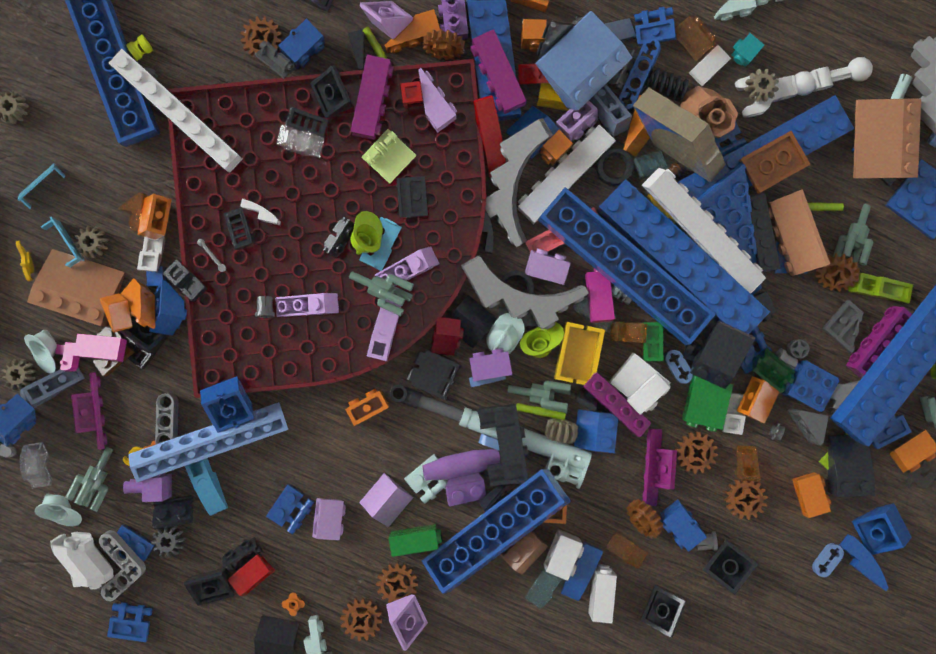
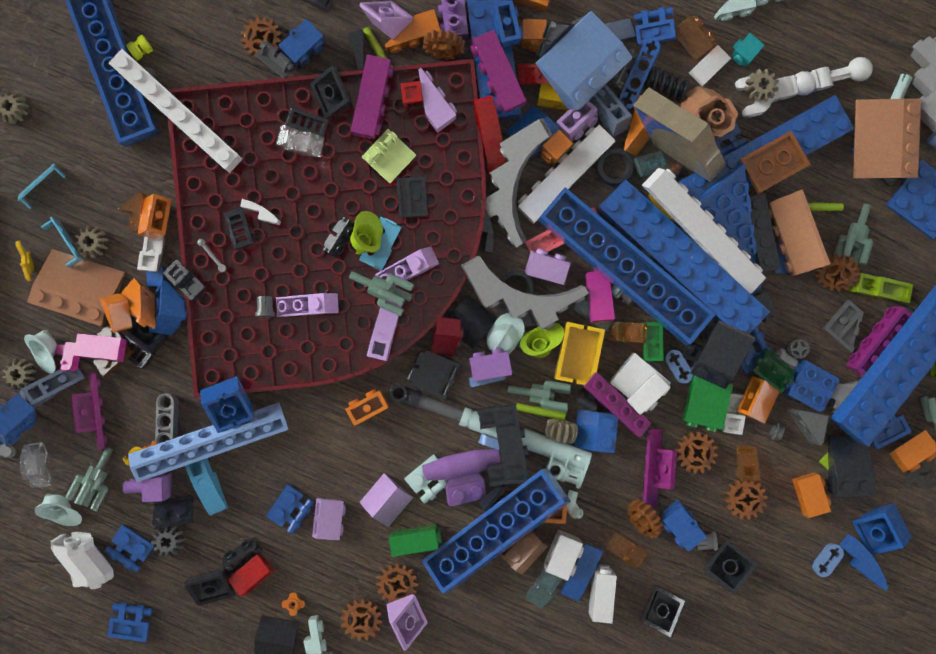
light grey beam [99,530,146,601] -> none
none -> blue brick [492,0,523,48]
none -> light aqua arm [567,490,583,519]

